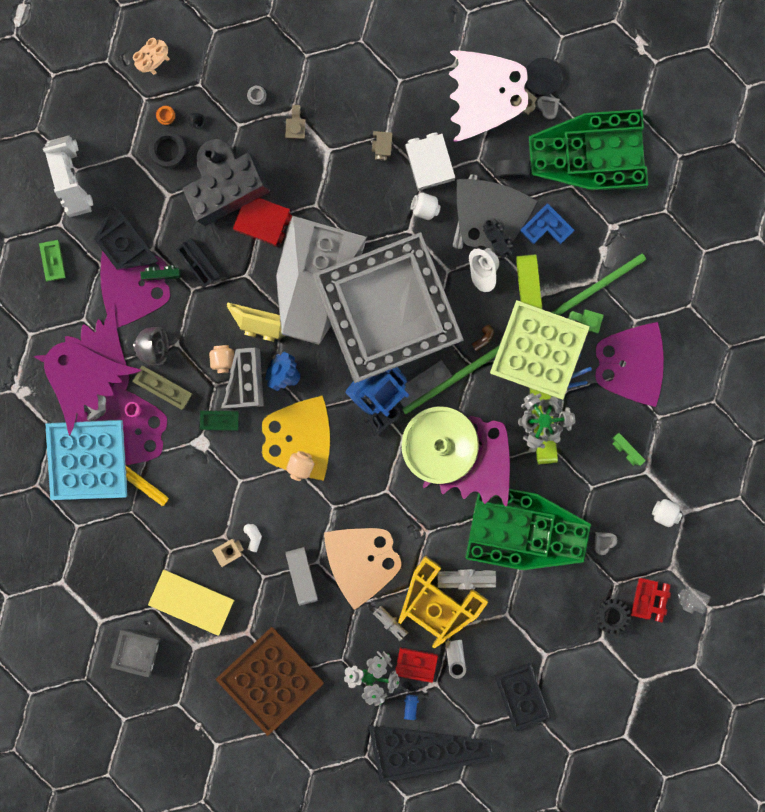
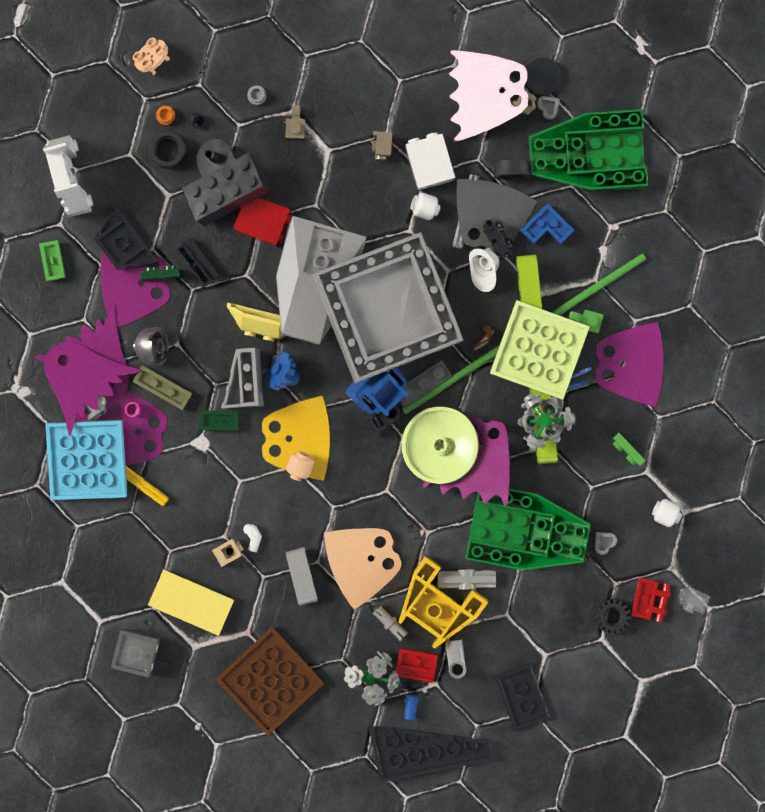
light nougat head [209,345,234,373] -> none

